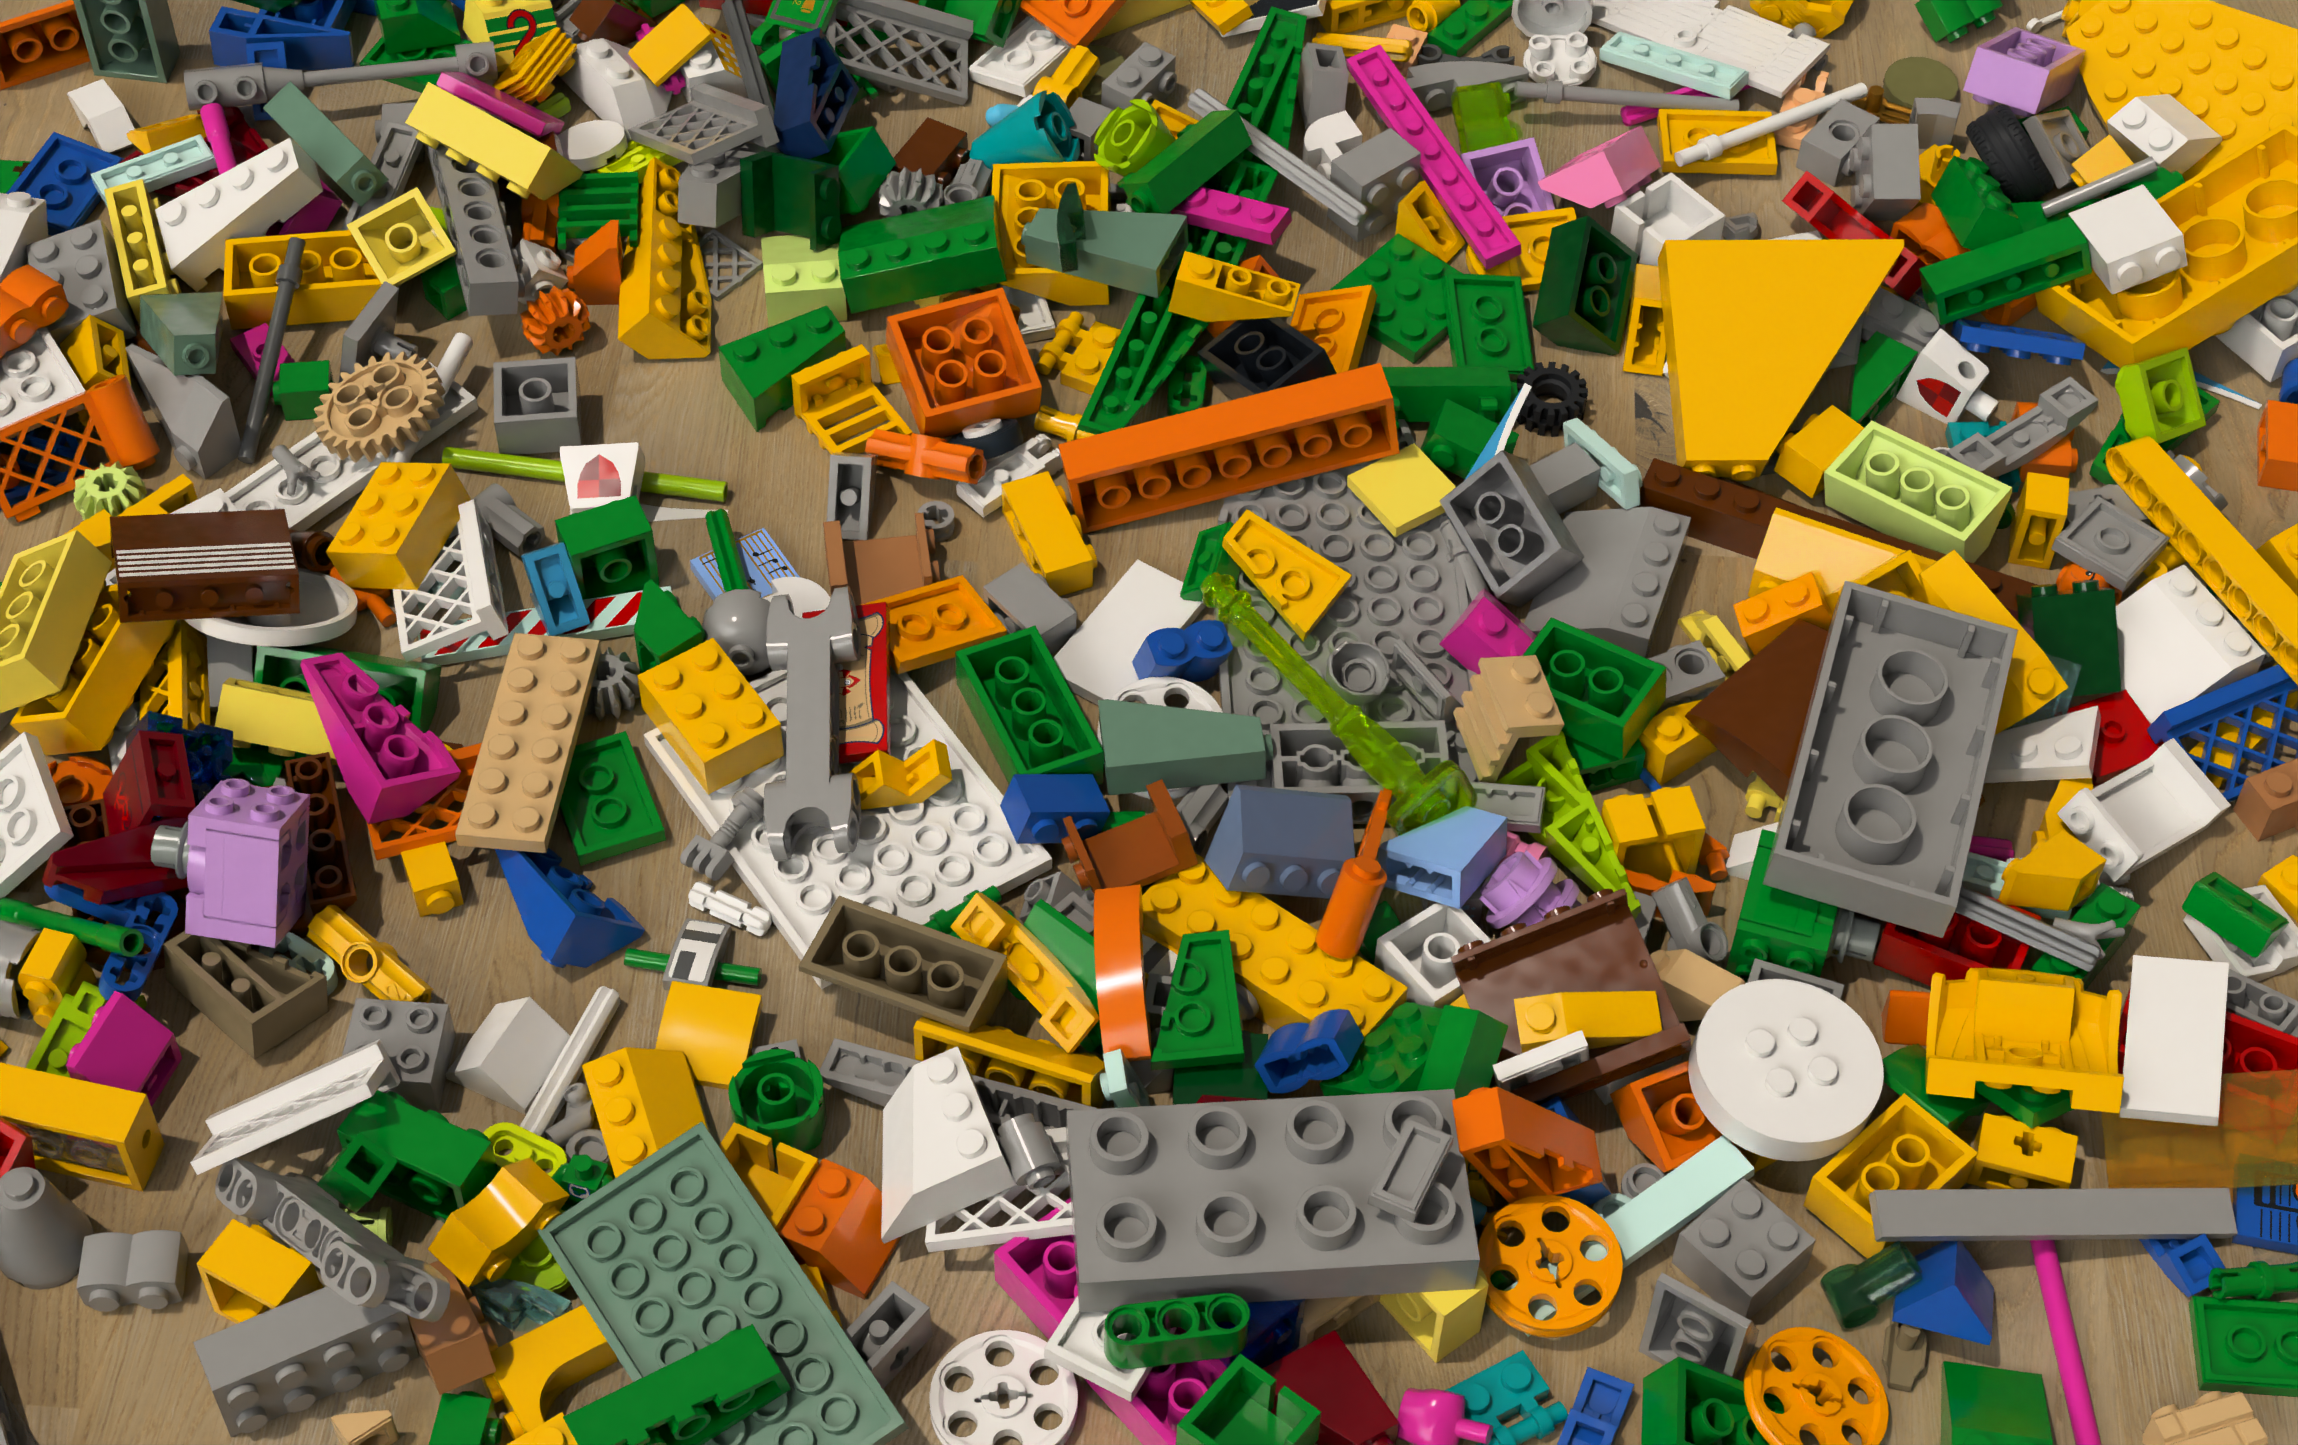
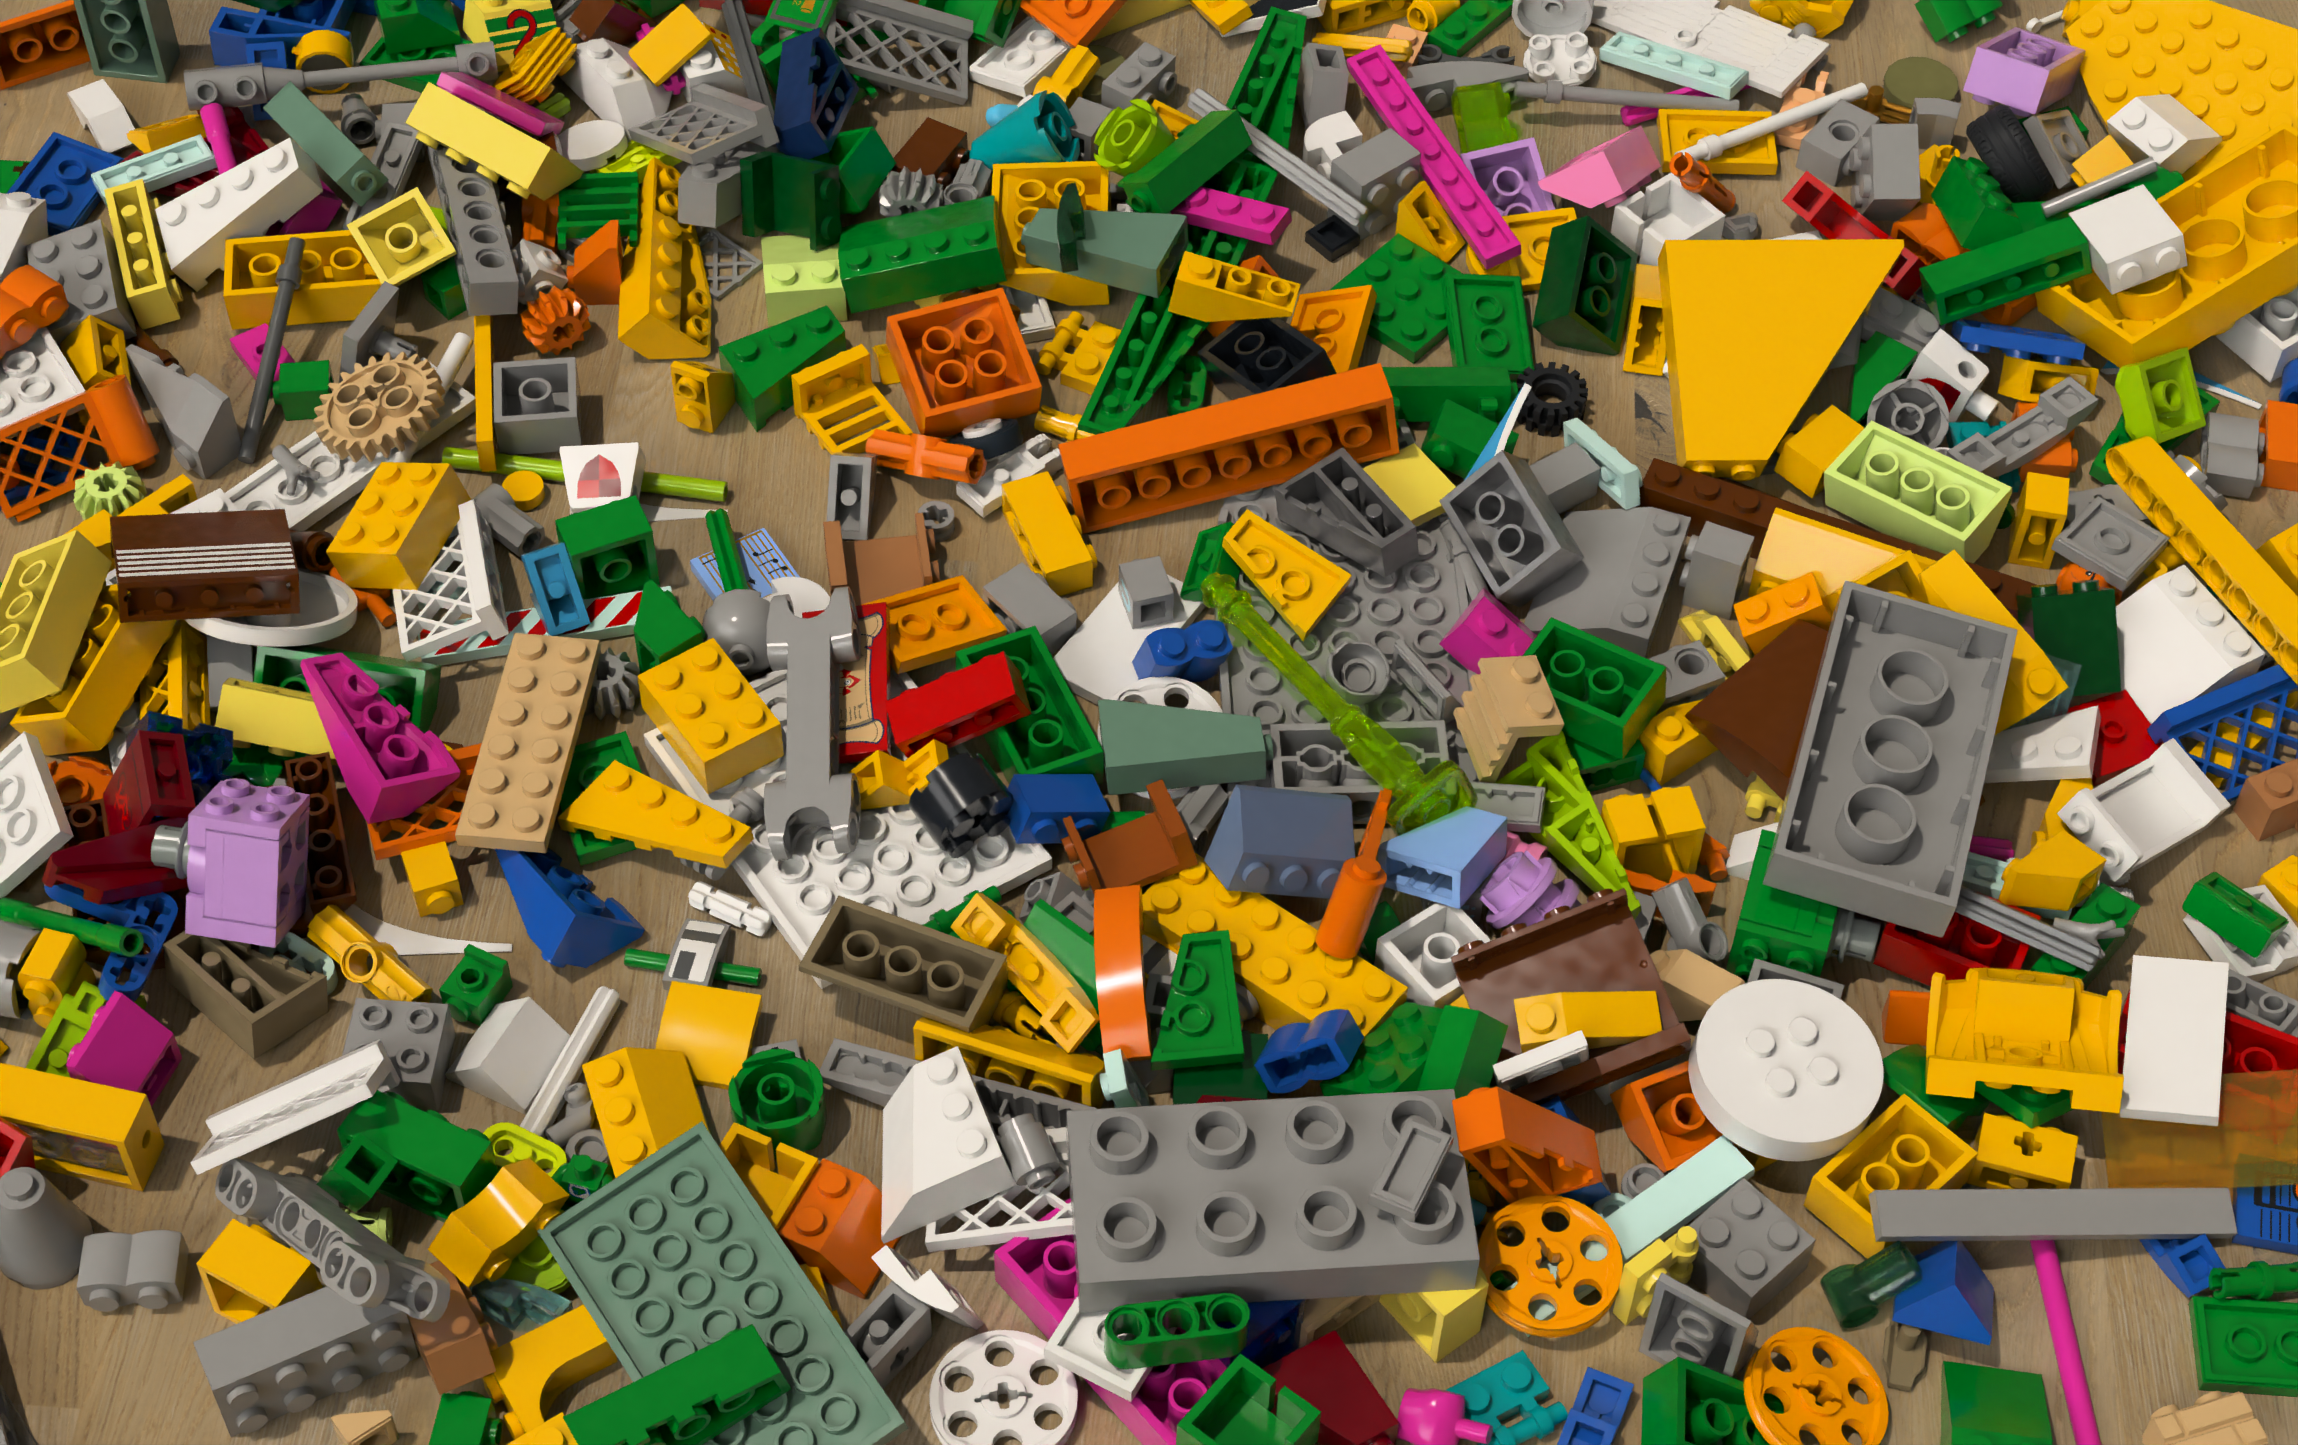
sand green slope [140,292,223,376] -> none
none -> yellow piece [292,30,354,94]
none -> light grey cone [341,93,378,144]
none -> white sticker [345,904,512,956]
none -> green brick [439,944,513,1026]
none -> yellow tile [474,315,497,472]
none -> yellow tile [502,470,545,511]
none -> yellow wing [557,760,754,869]
none -> yellow slope [670,360,735,434]
none -> white slope [871,1245,984,1330]
none -> red brick [885,651,1032,758]
none -> black brick [909,752,1013,858]
none -> yellow pin [993,989,1049,1040]
none -> light grey brick [1118,556,1174,629]
none -> flat silver wedge [1274,447,1419,577]
none -> black tile [1305,215,1360,262]
none -> light yellow plate [1612,1226,1699,1326]
none -> orange pin [1669,152,1736,214]
none -> light grey brick [1679,521,1755,620]
none -> light grey cylinder [1867,379,1949,449]
none -> yellow slope [1997,354,2099,403]
none -> light grey brick [2200,412,2265,499]

